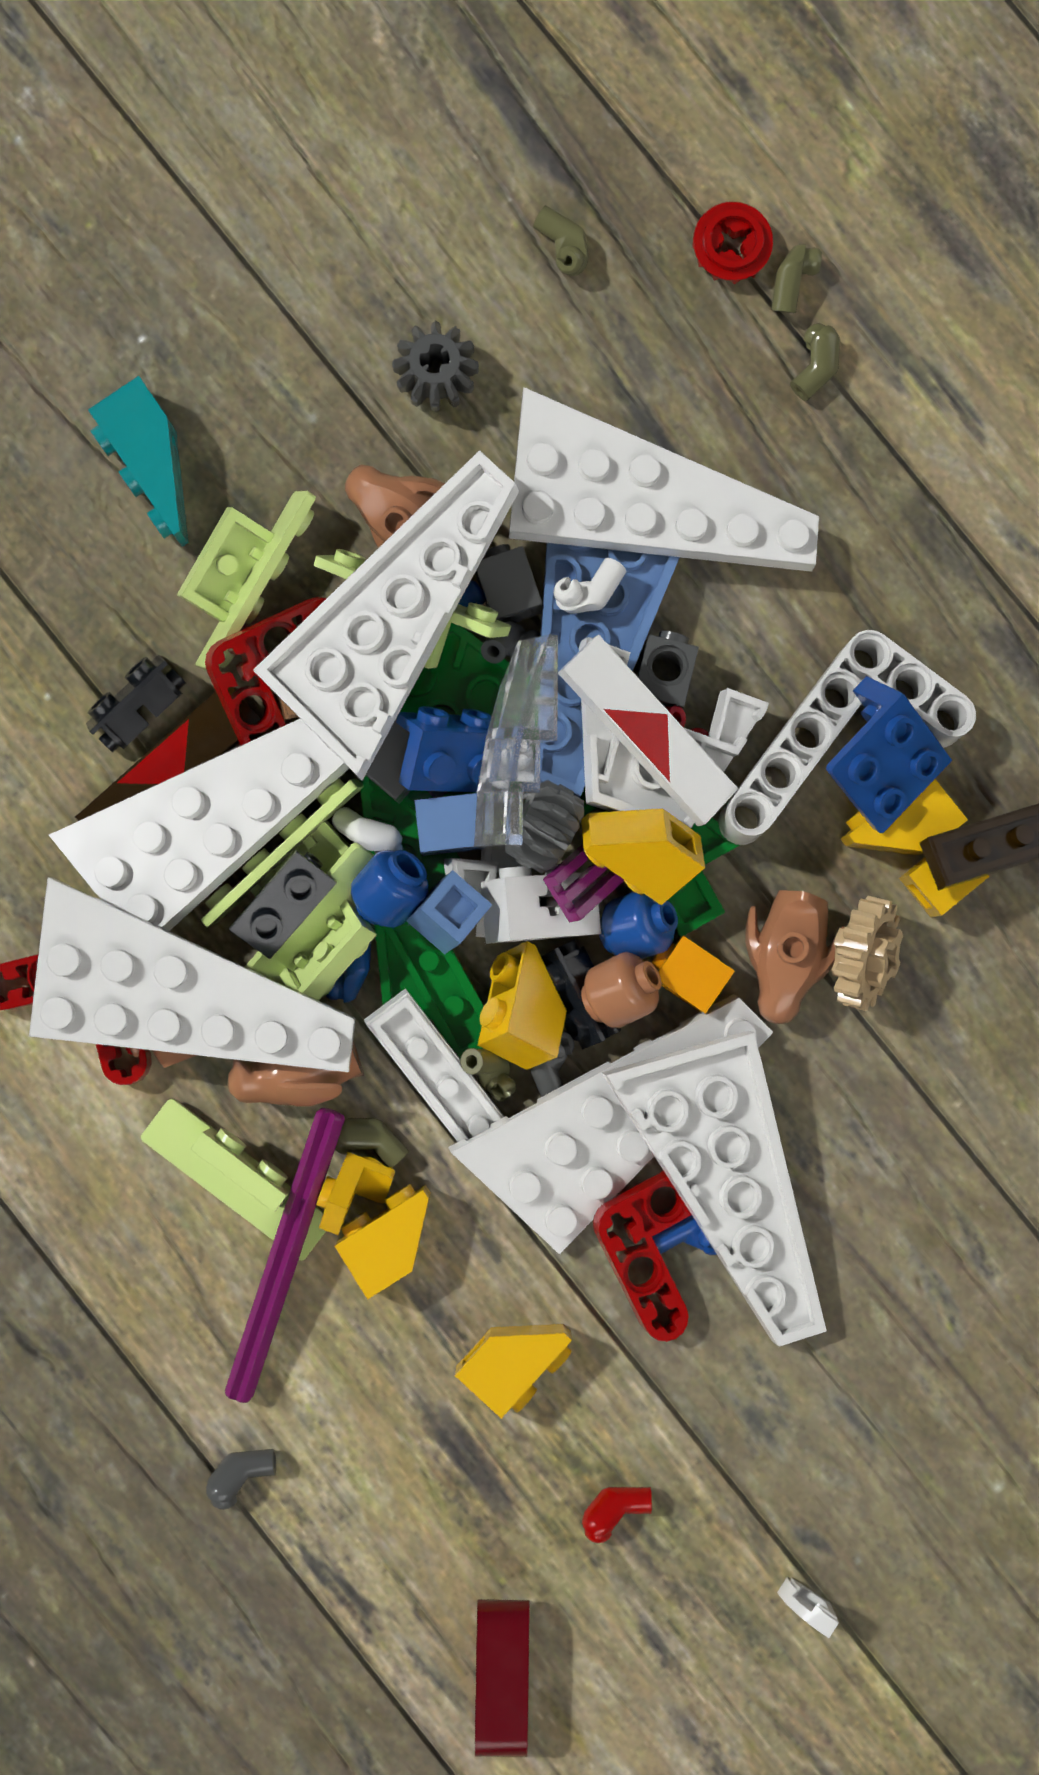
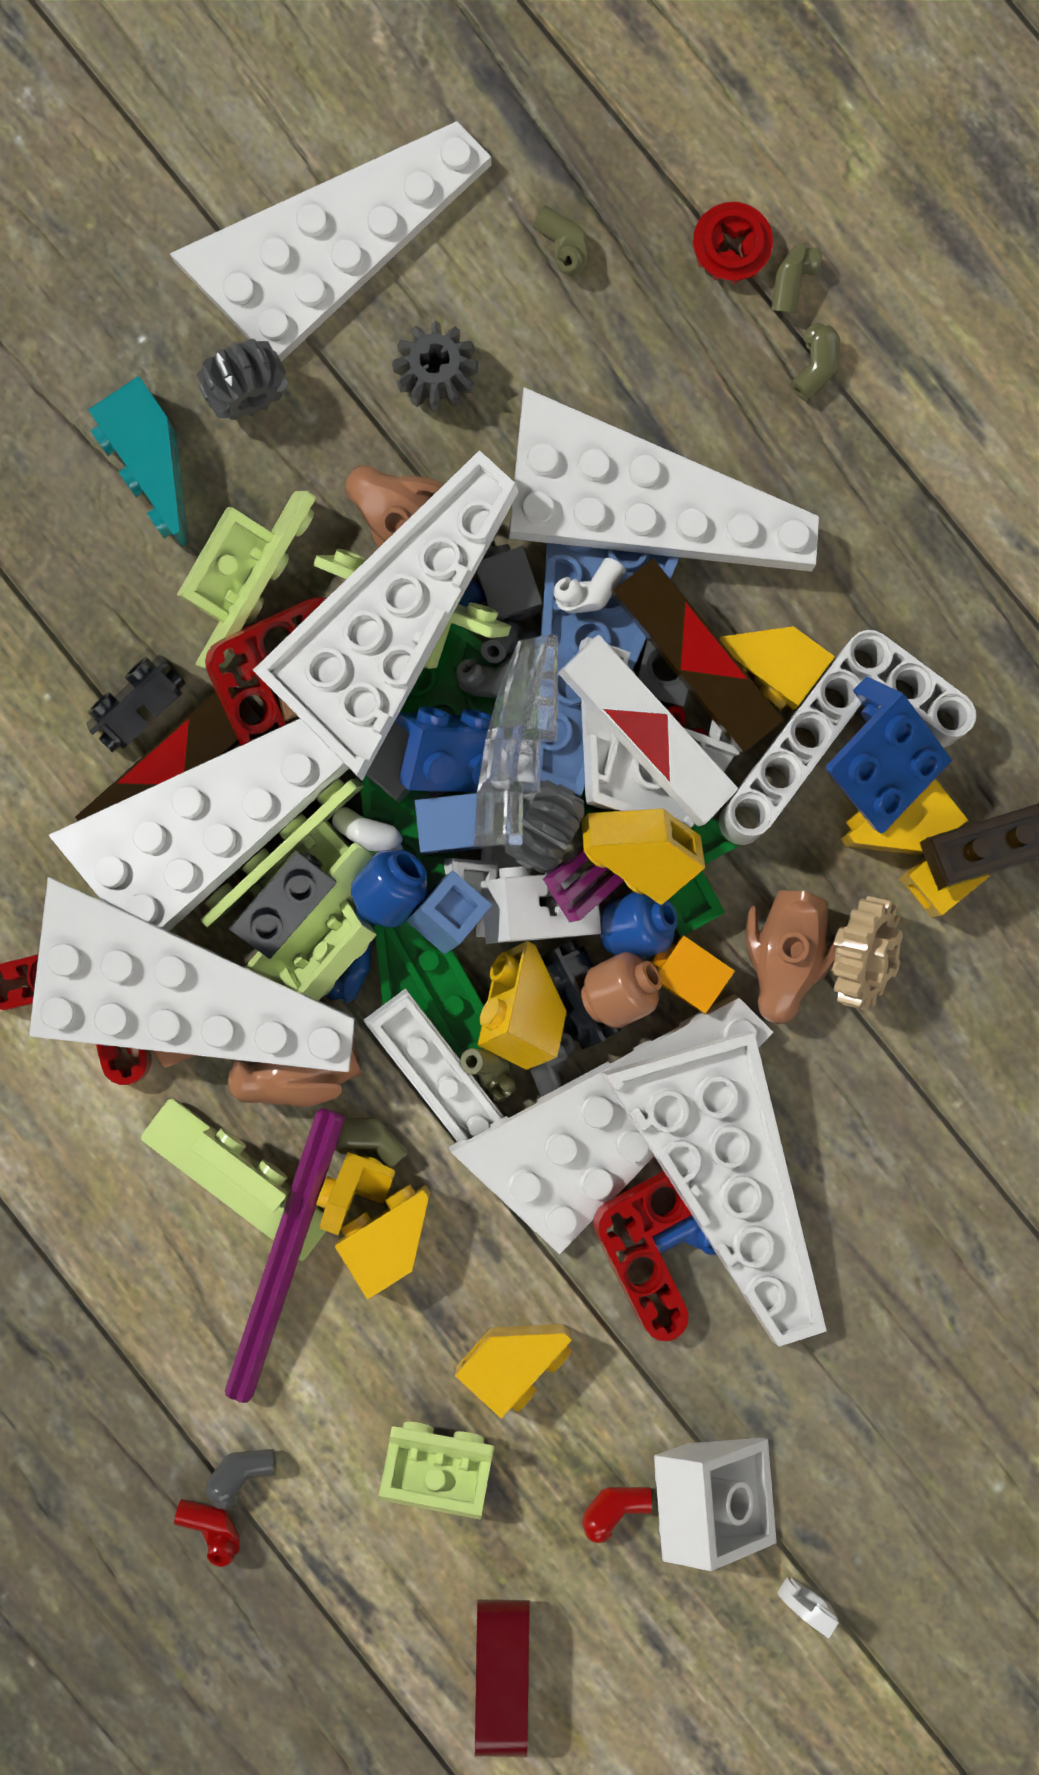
none -> white wing [170,121,492,362]
none -> red arm [174,1499,240,1567]
none -> dark grey gear [197,339,288,420]
none -> yellowish green bracket [378,1422,495,1520]
none -> dark grey arm [455,649,534,699]
none -> dark brown tile [611,558,784,754]
none -> white slope [654,1438,777,1571]
none -> yellow slope [719,626,835,713]

